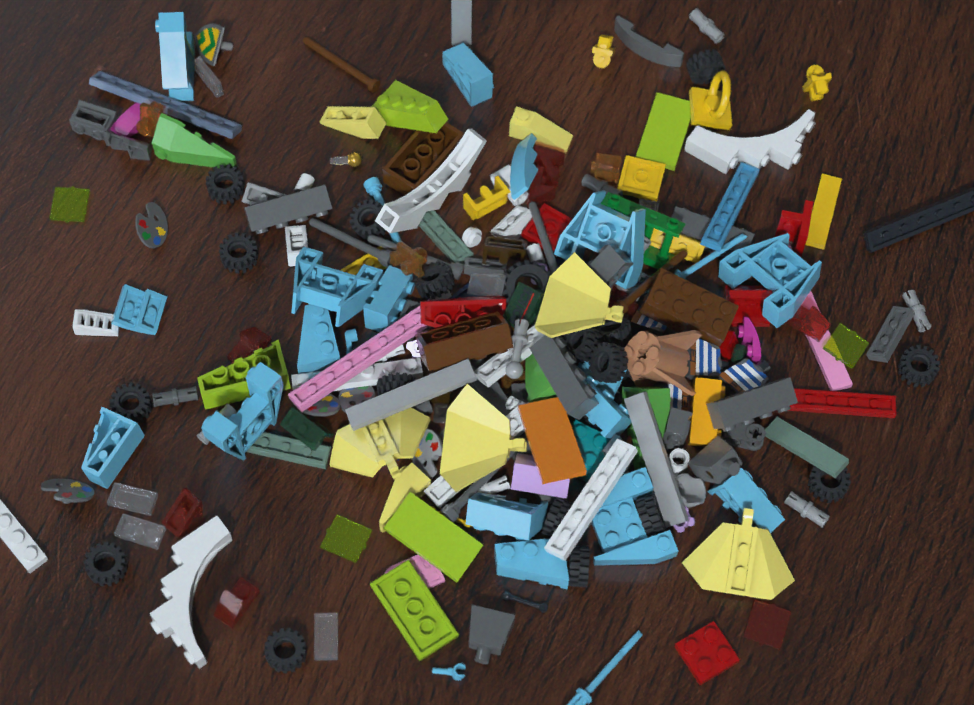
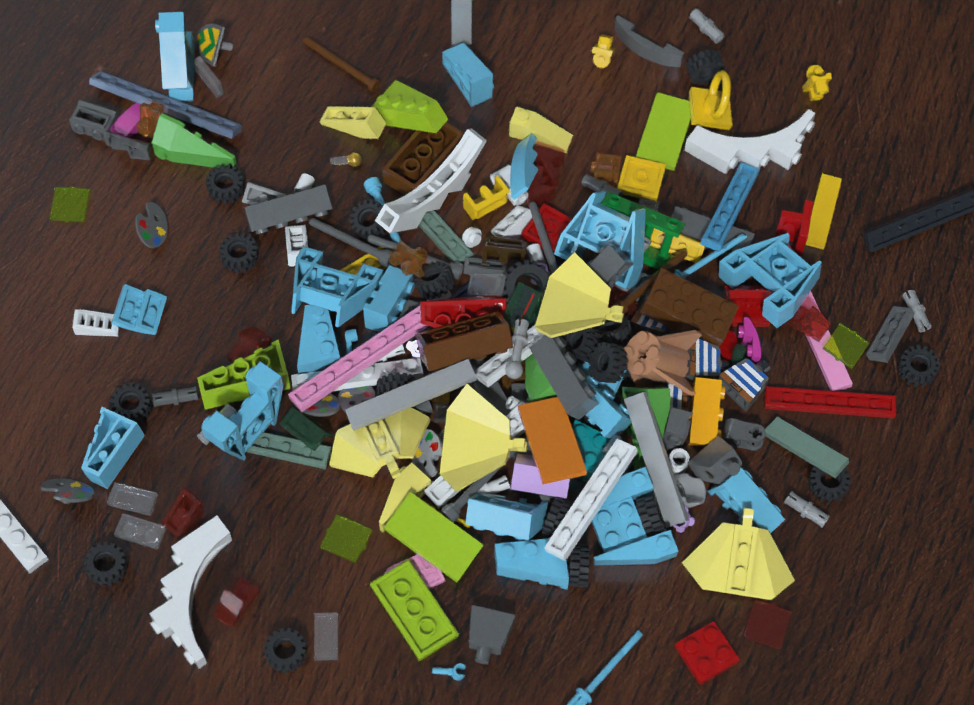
black hinge [502,591,548,613] -> none
dark grey brick [706,377,798,432] -> none

